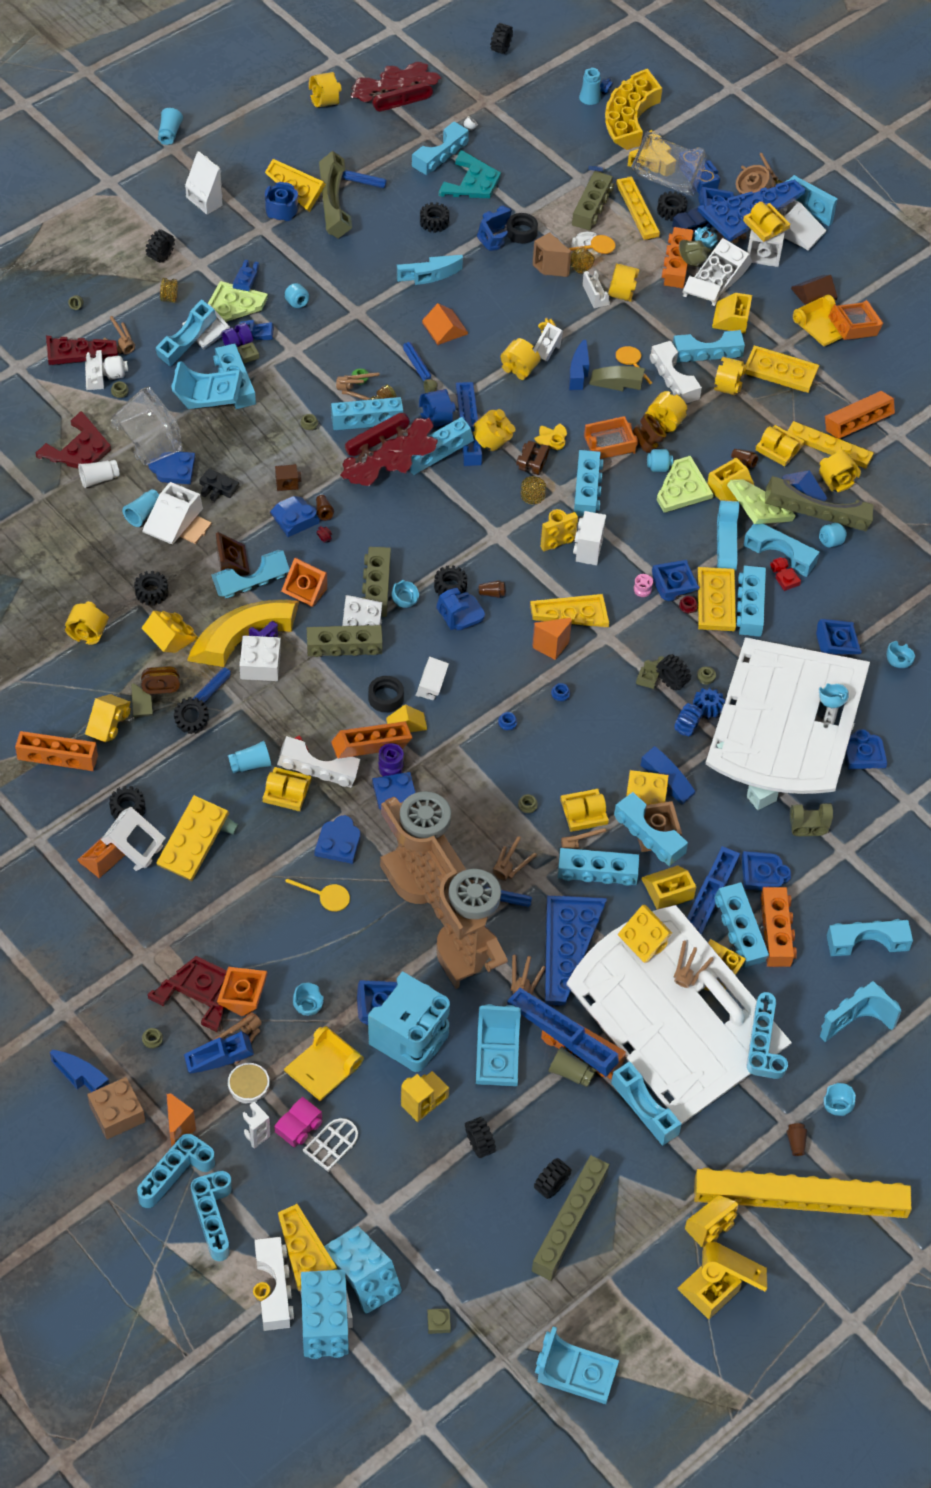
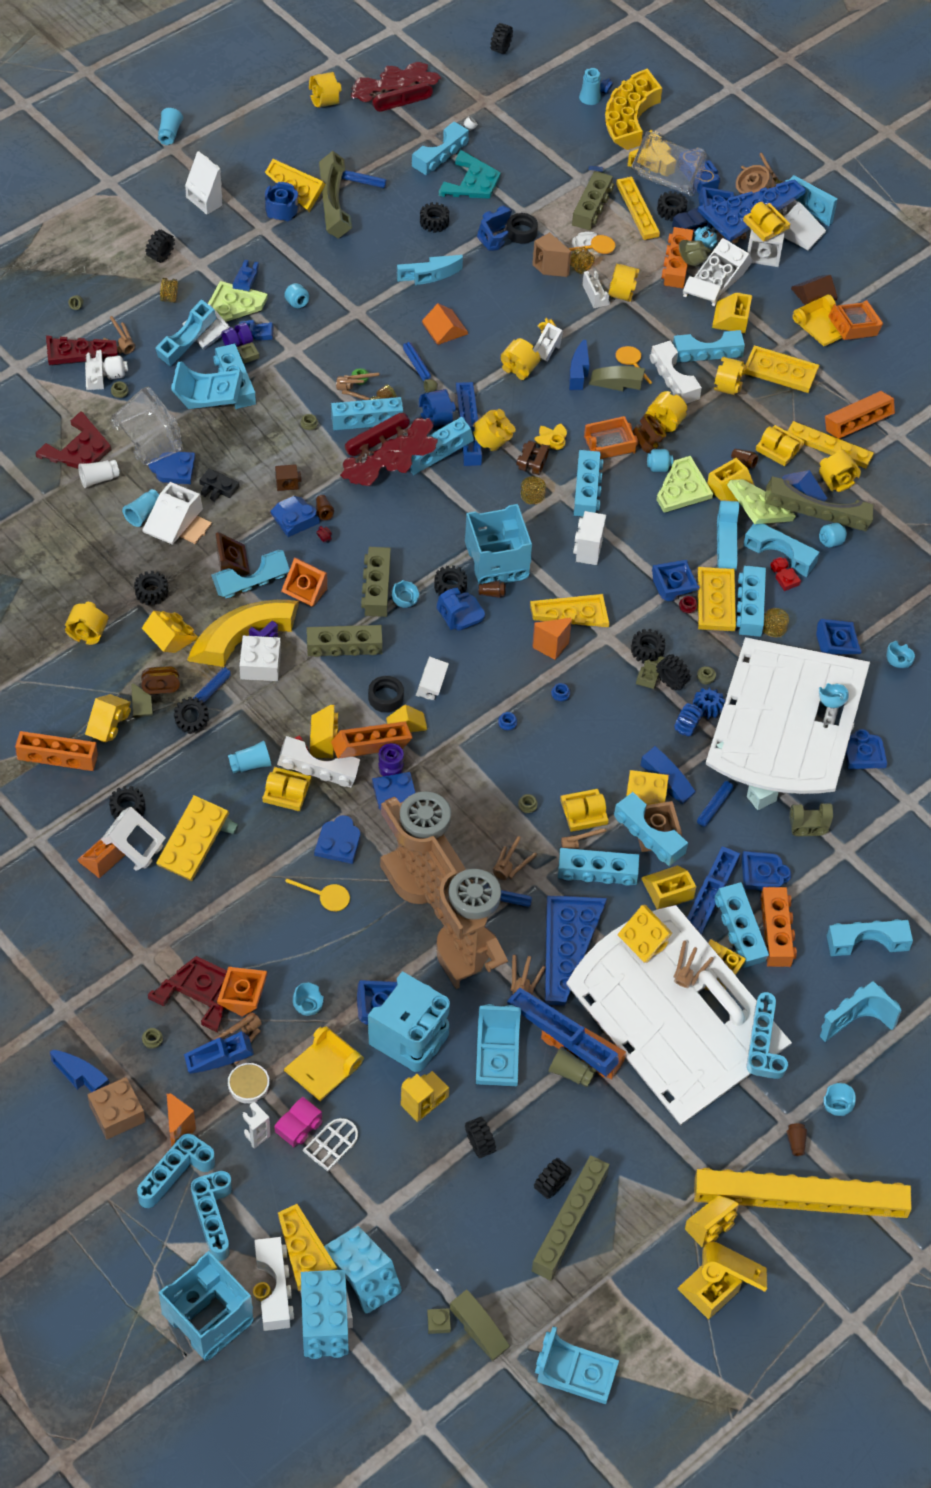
white hinge [342,595,382,626] -> none
yellow plate [540,509,578,551] -> none
medium azure arch [611,1061,682,1146] -> none
bright pink wheel [634,574,653,597] -> none
none -> medium azure piece [159,1251,254,1361]
none -> yellow slope [310,705,338,758]
none -> olive slope [450,1289,510,1361]
none -> medium azure piece [465,504,532,584]
none -> black tyre [631,629,666,664]
none -> blue axle [697,781,733,827]
none -> clear yellow wheel [763,608,789,637]

